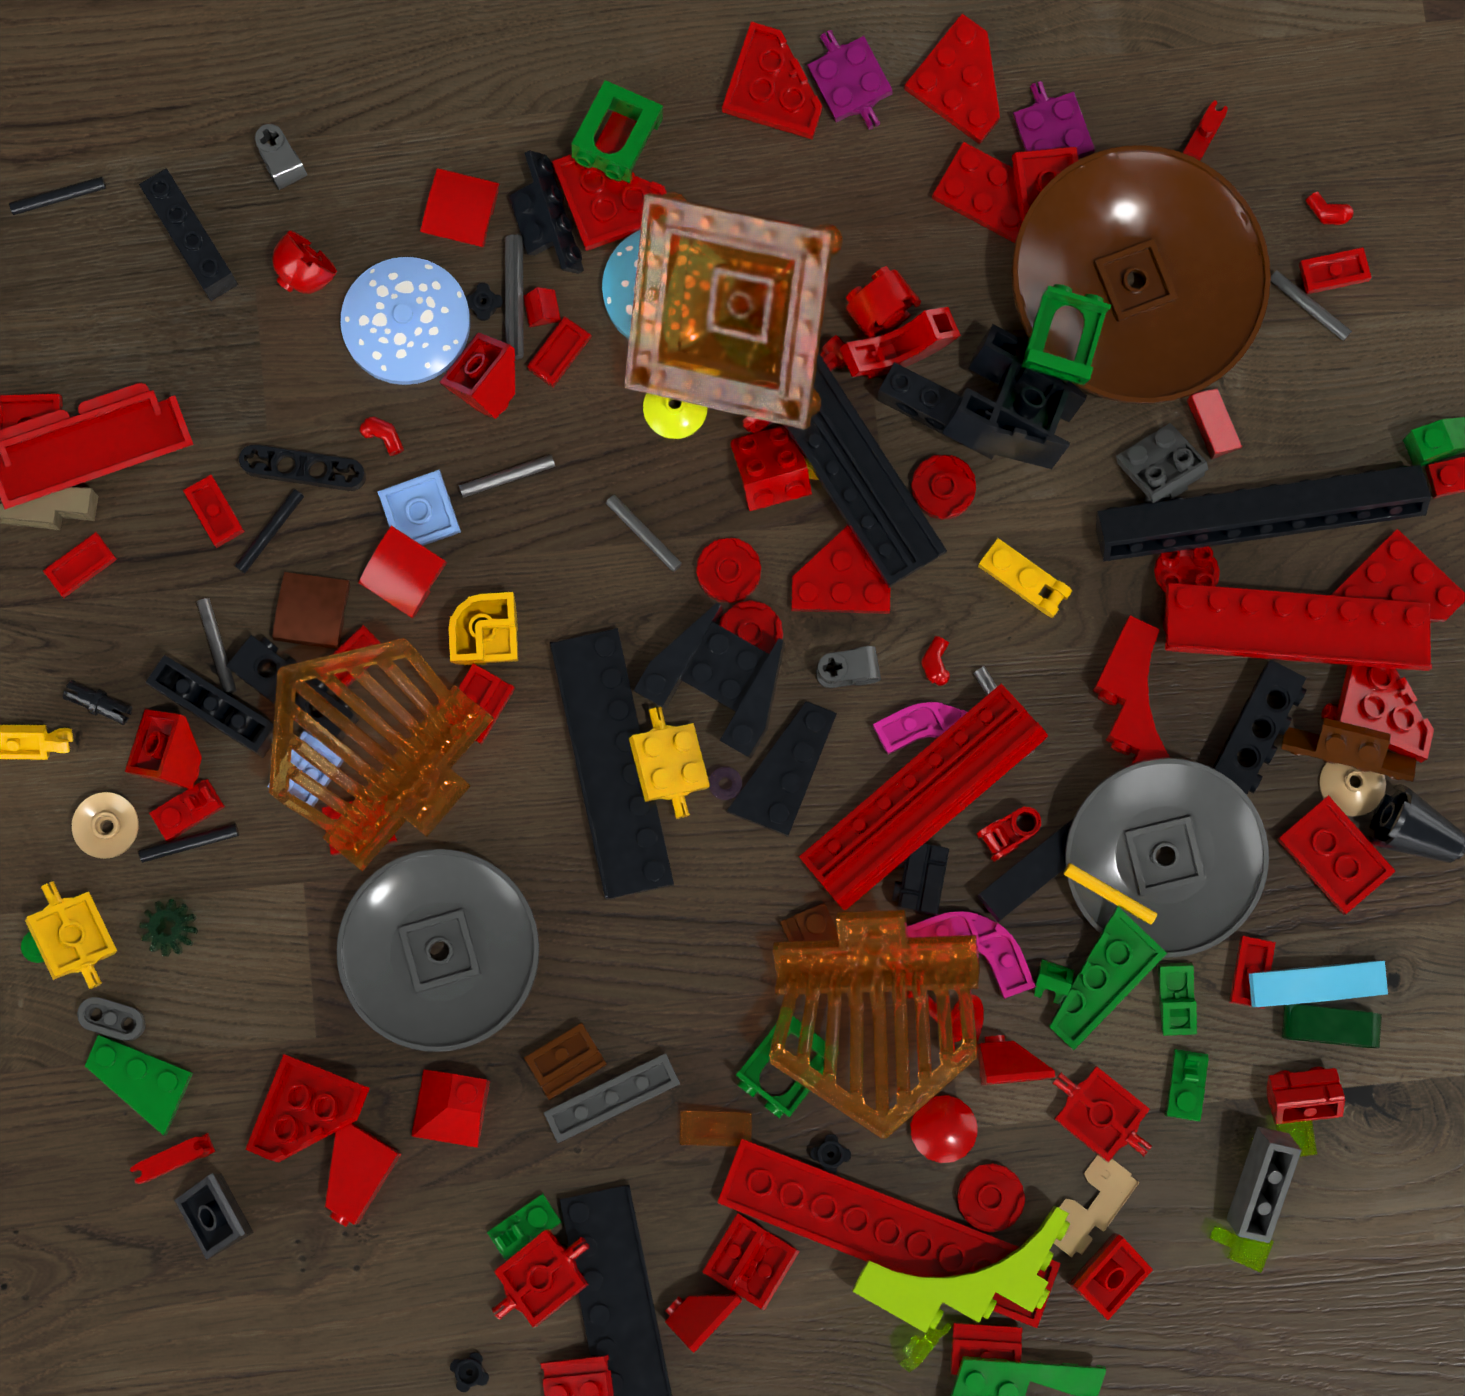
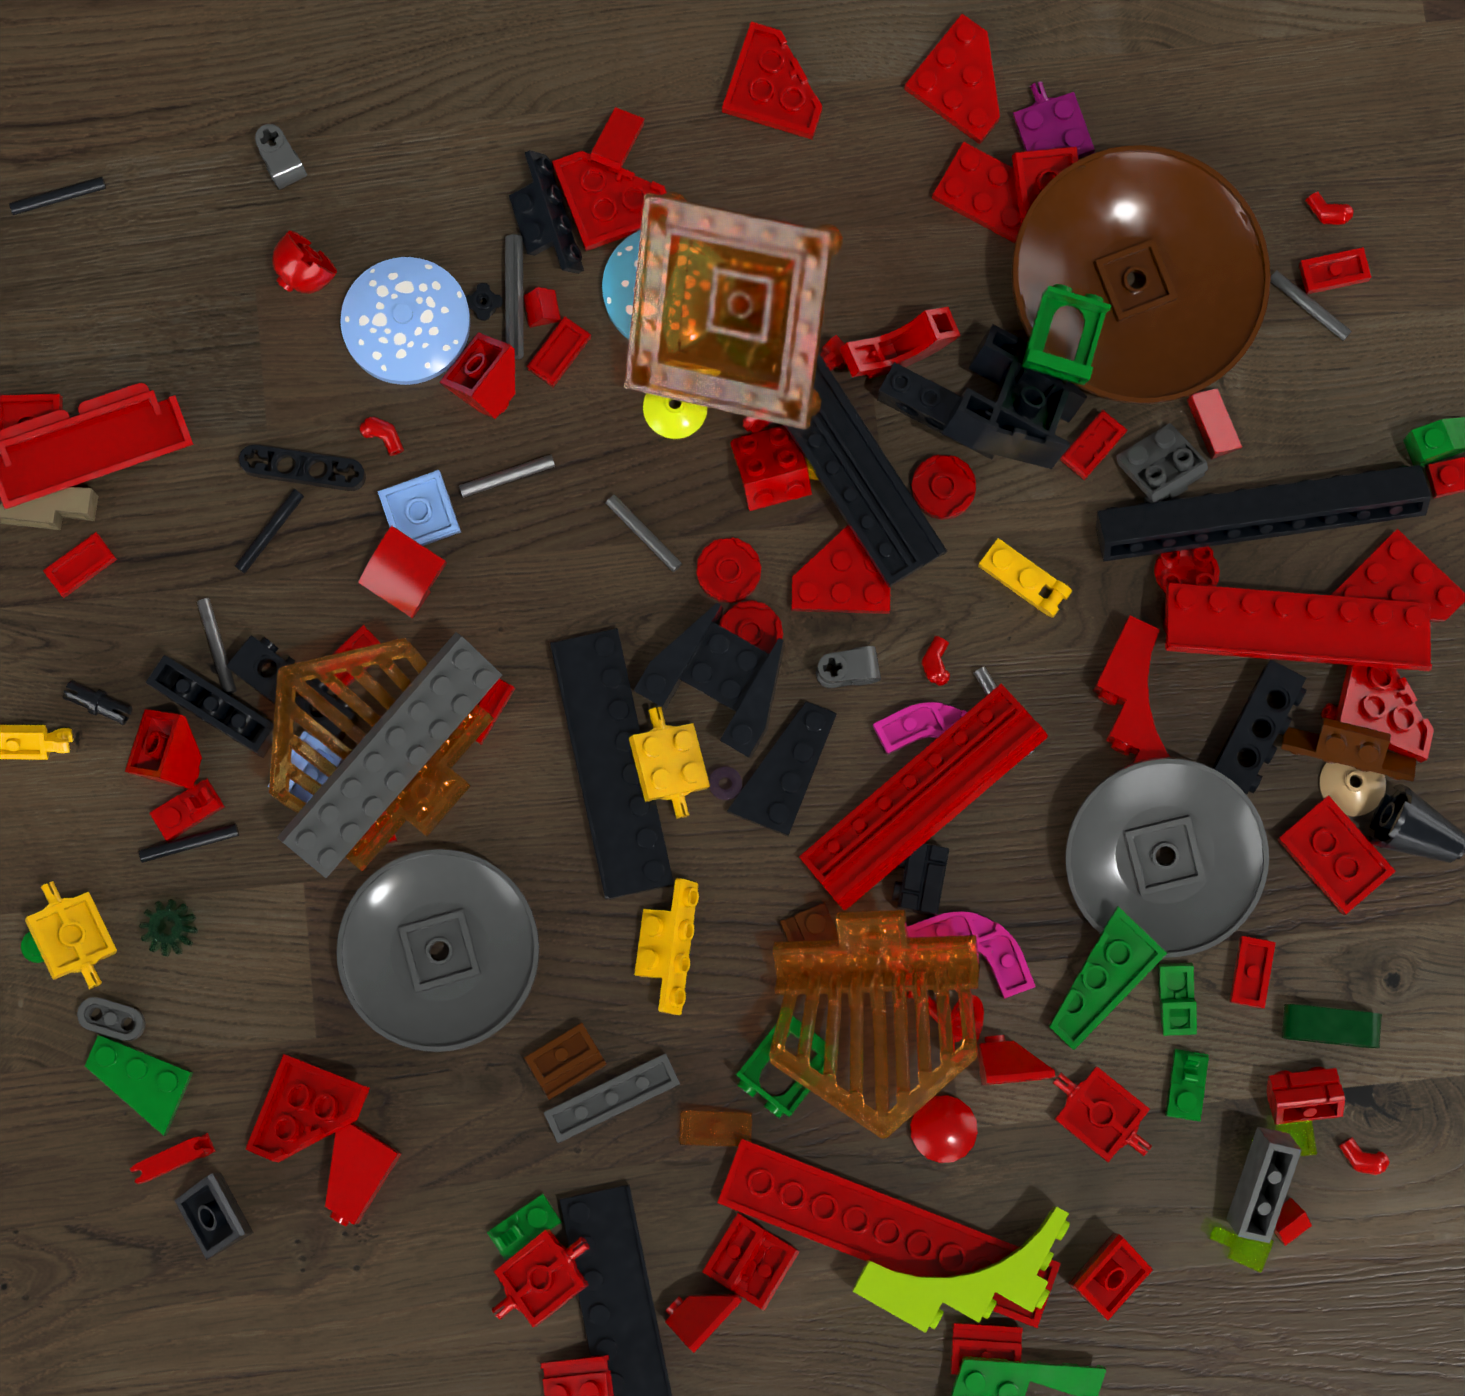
tan dish [72,792,139,859] -> none
black brick [139,168,238,301] -> none
red plate [183,474,245,548] -> none
copper slope [273,572,350,649] -> none
red slope [411,1069,490,1148] -> none
red slope [420,168,500,247] -> none
yellow brick [449,592,518,665] -> none
black plate [450,1352,489,1392] -> none
green panel [571,80,663,183] -> none
magenta plate [807,30,893,130] -> none
black plate [810,1134,851,1174] -> none
red brick [846,266,921,339] -> none
clear neon green plate [899,1323,951,1373] -> none
red tile [957,1163,1025,1232] -> none
red piece [976,807,1041,862] -> none
black slope [977,819,1073,922] -> none
green tile [1034,959,1074,1005] -> none
tan piece [1053,1155,1140,1258] -> none
yellow bar [1063,863,1157,925] -> none
red piece [1183,100,1228,161] -> none
medium azure slope [1249,961,1388,1007] -> none
none -> dark grey plate [277,632,502,878]
none -> yellow bracket [634,878,699,1015]
none -> red plate [1060,410,1128,480]
none -> red slope [1274,1198,1312,1246]
none -> red arm [1338,1137,1390,1175]

